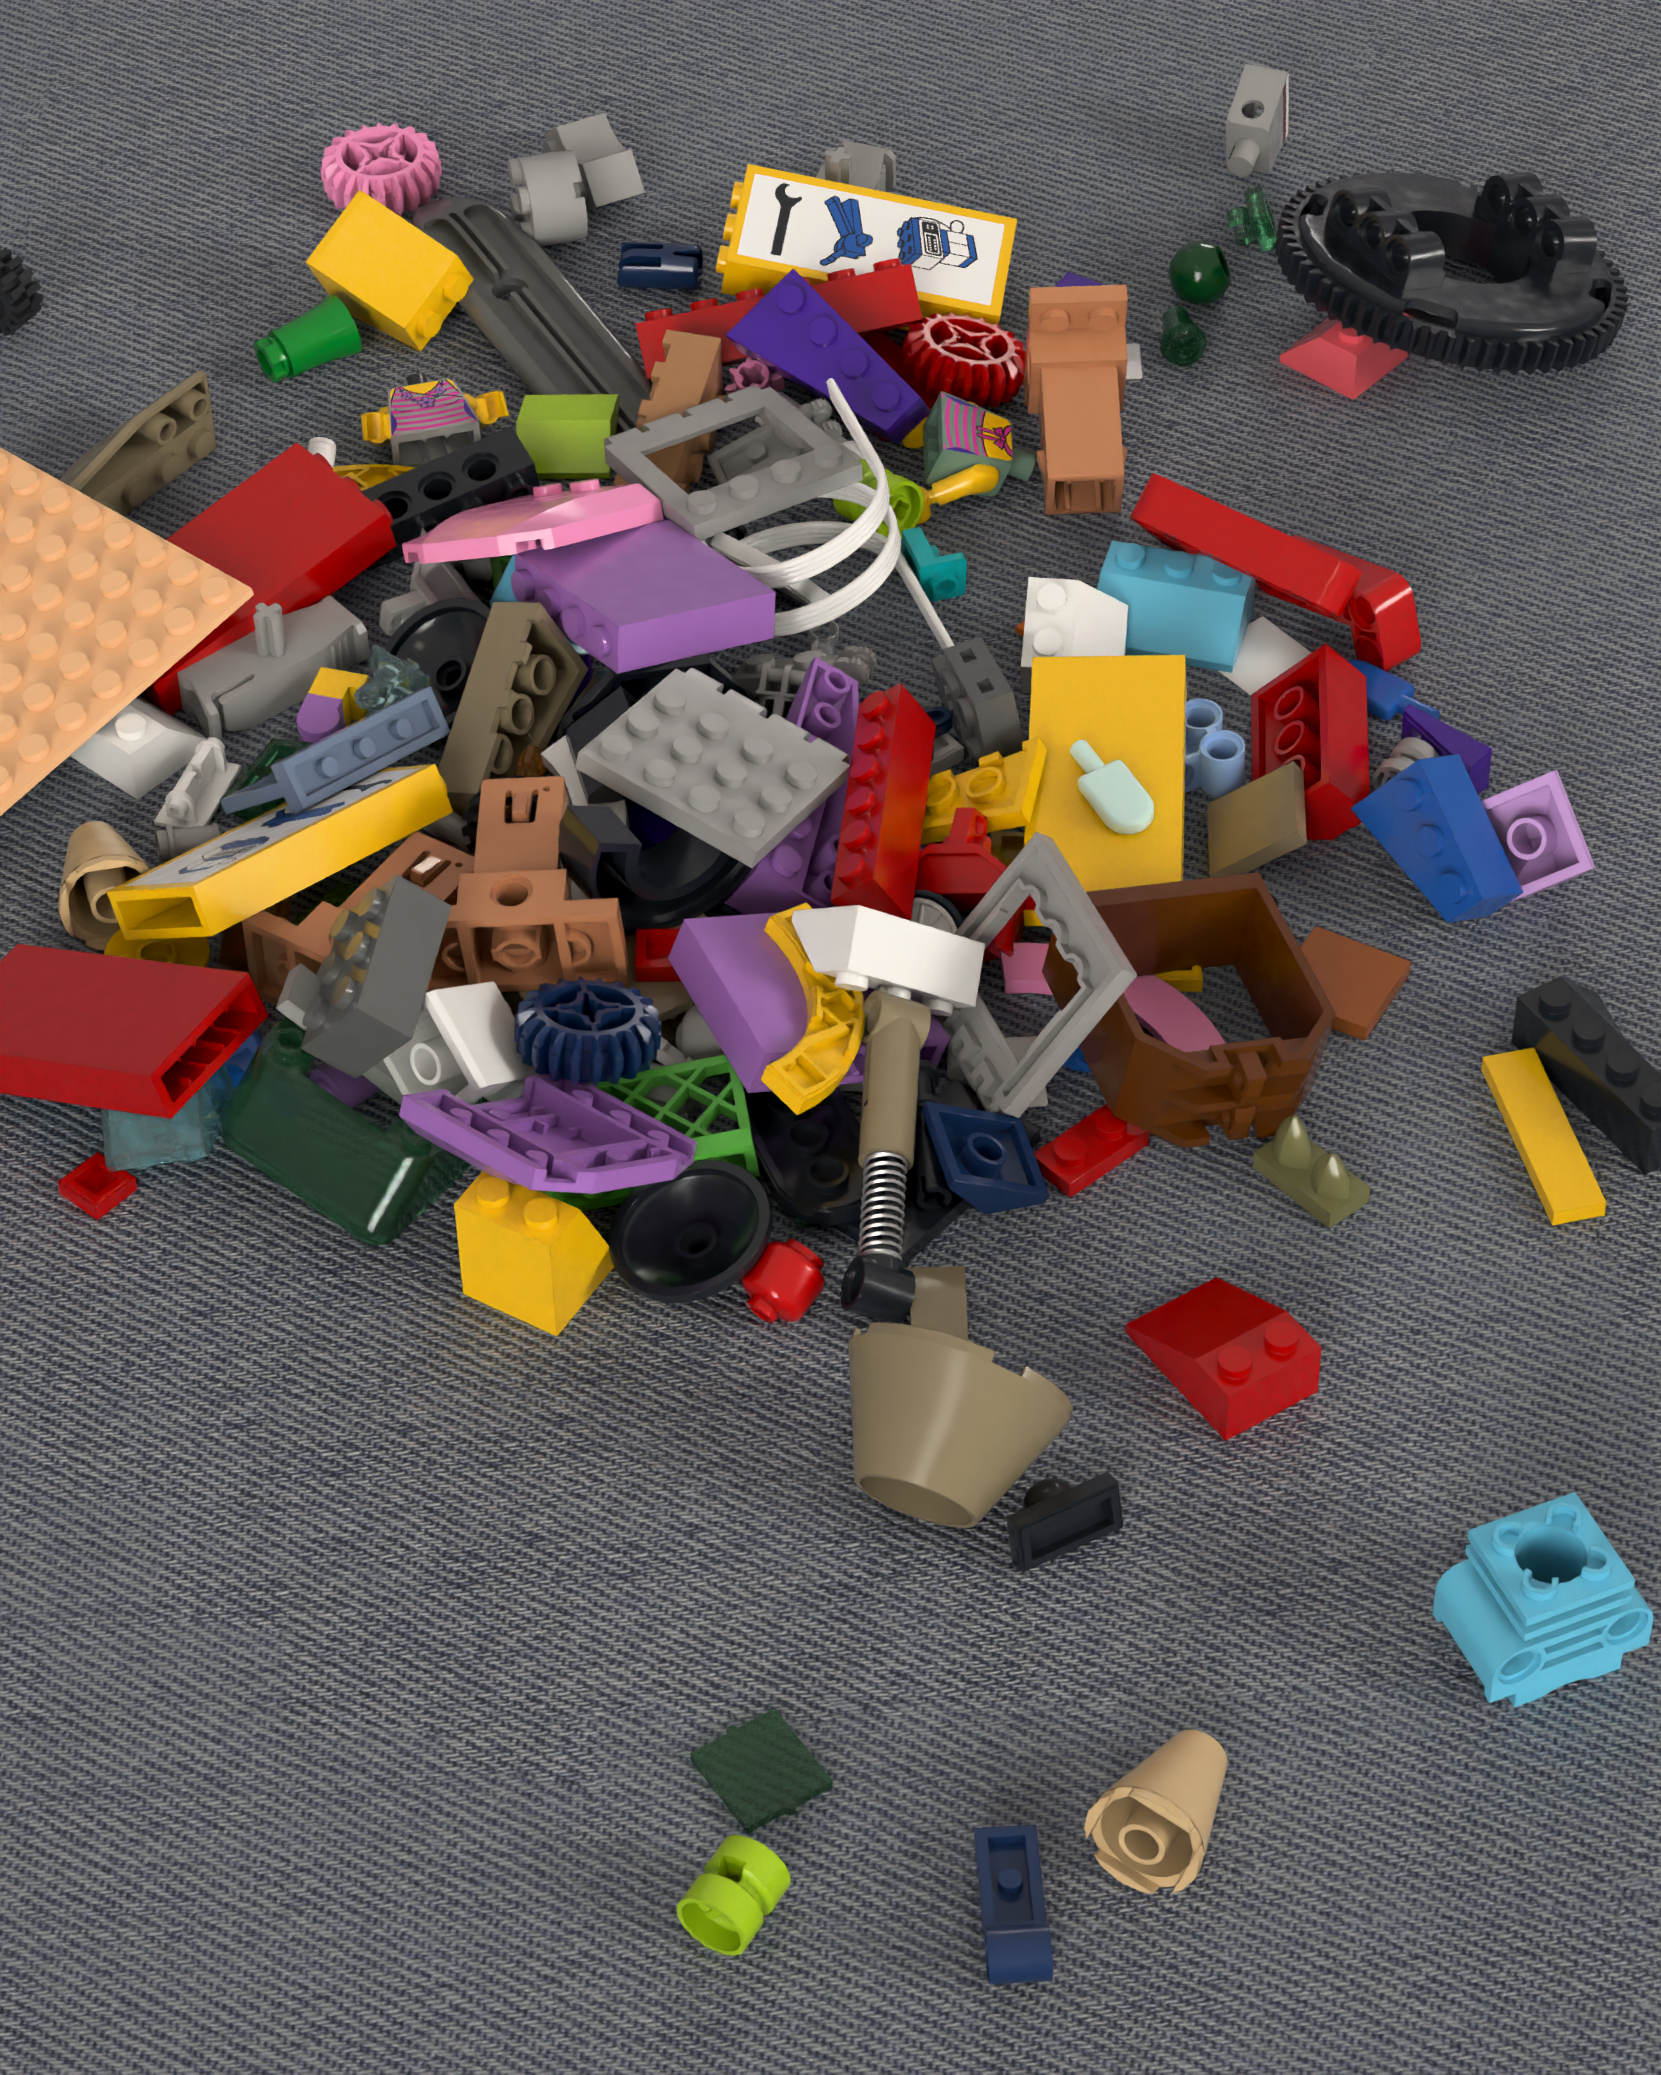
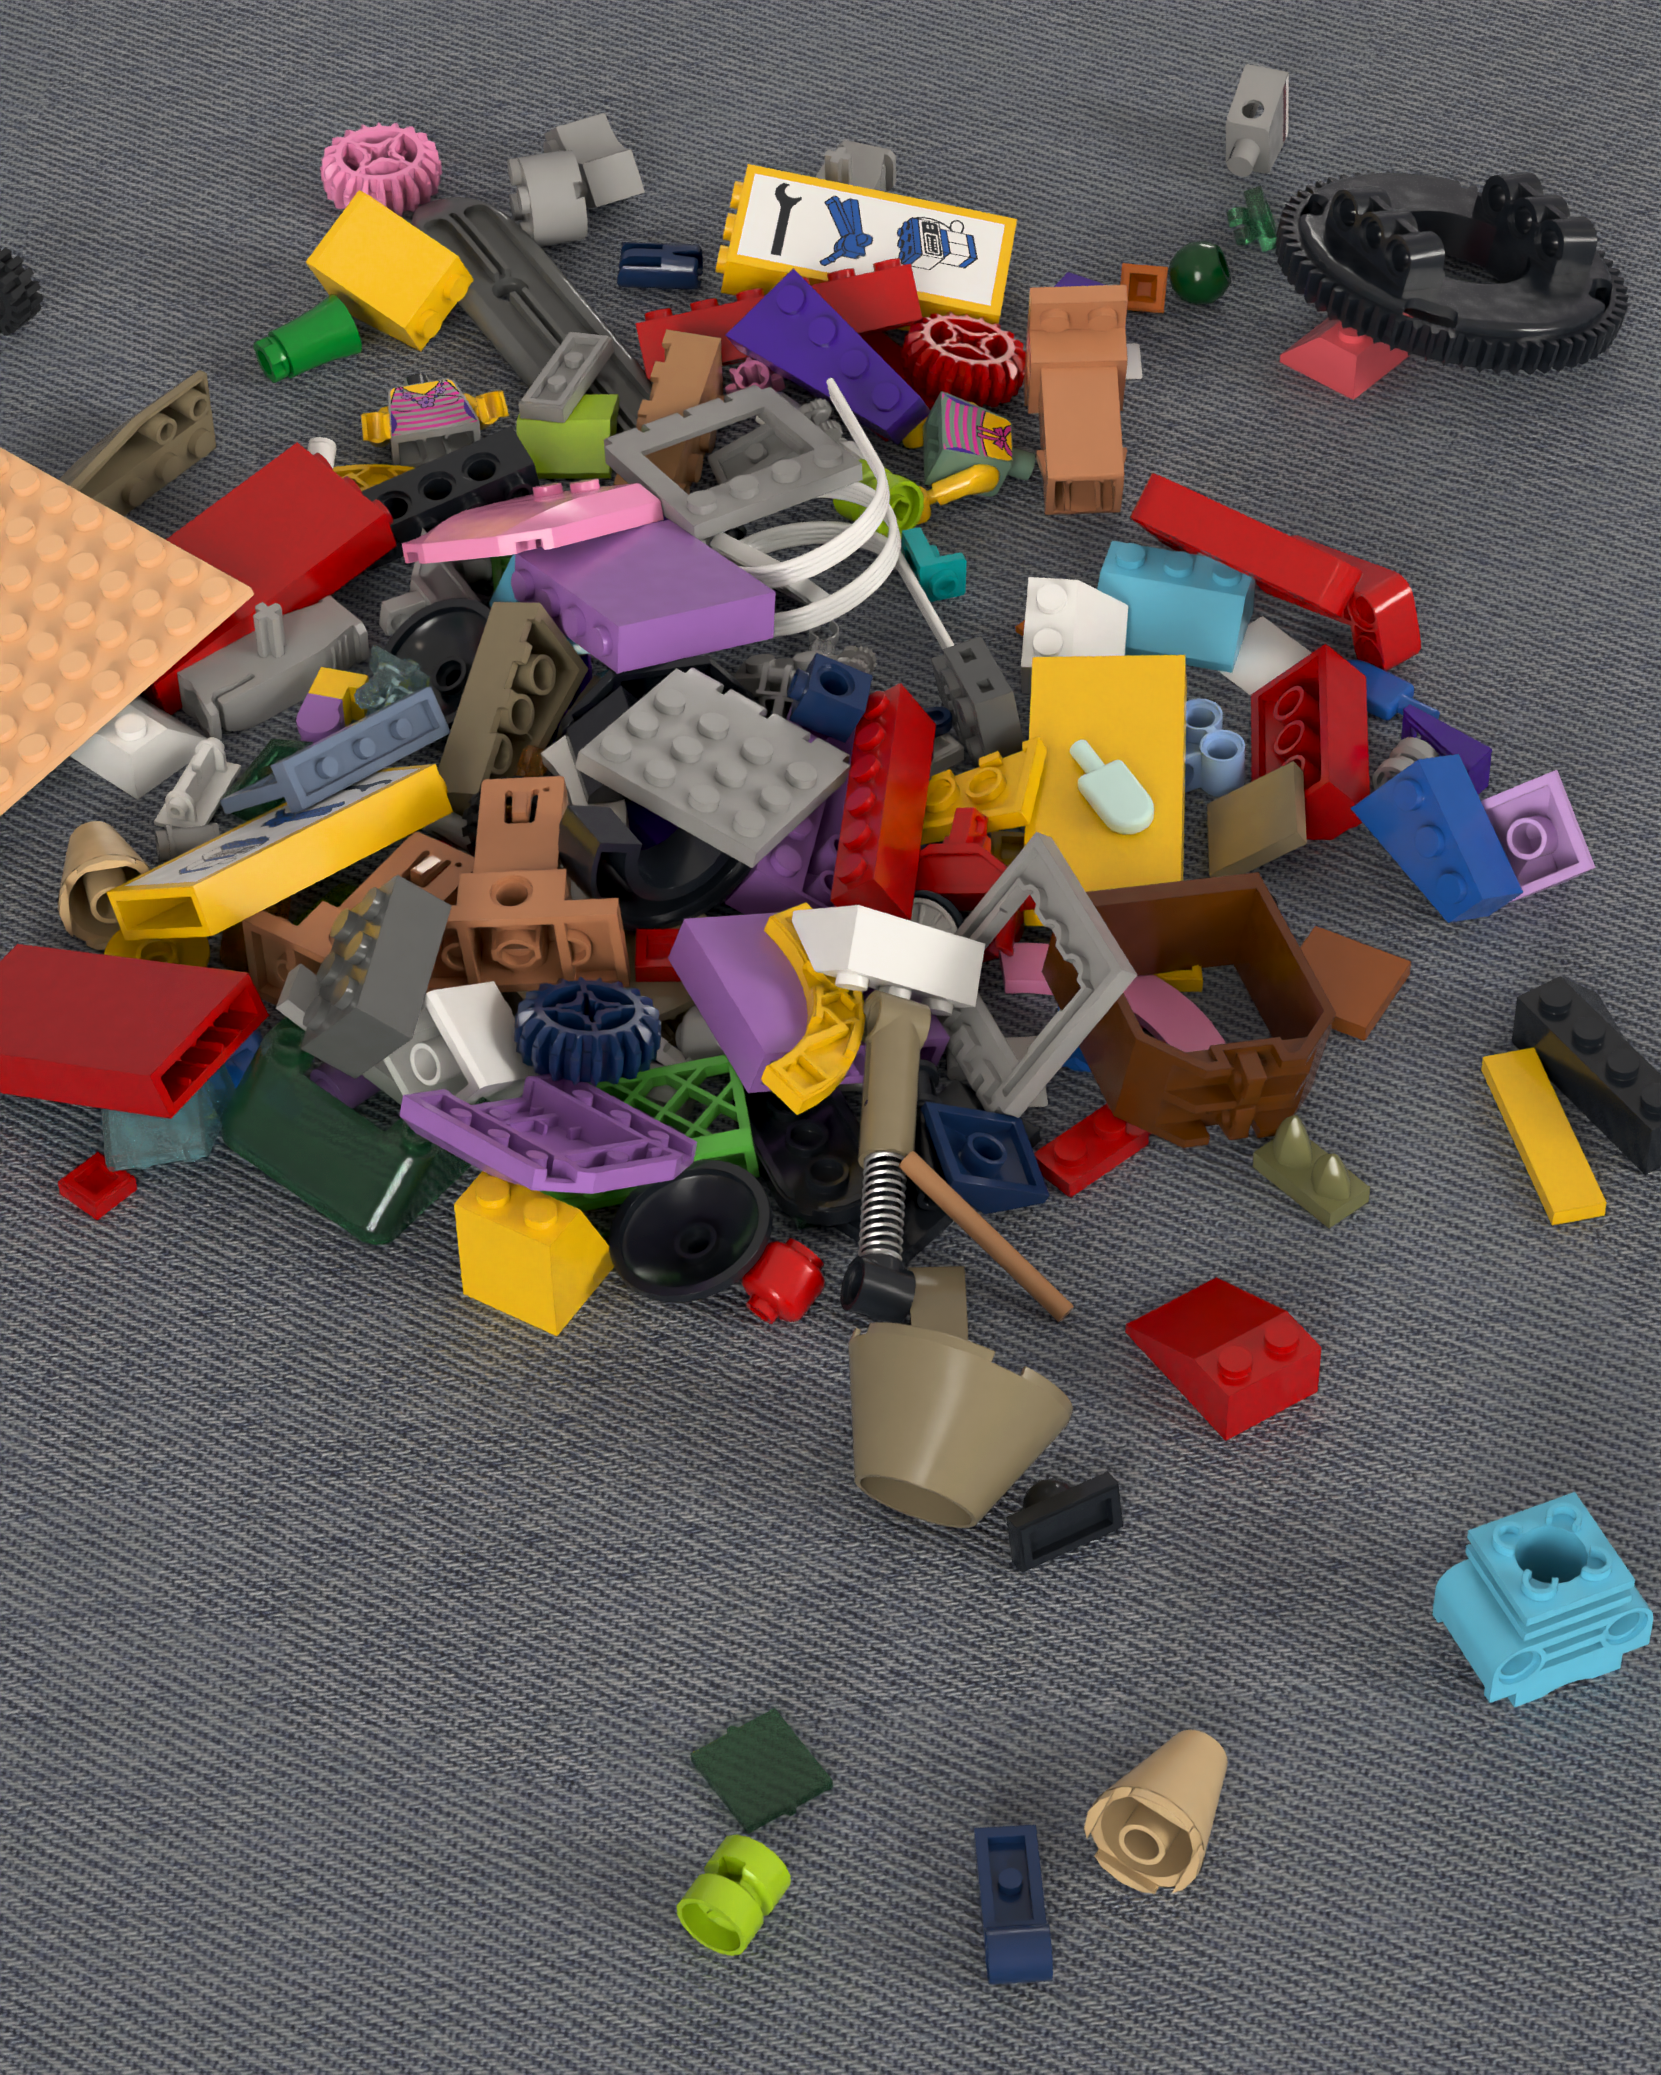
clear green cone [1160,306,1206,366] -> none
none -> light grey tile [518,332,614,423]
none -> dark blue brick [787,653,873,743]
none -> medium nougat bar [898,1151,1074,1322]
none -> orange slope [1120,263,1168,313]

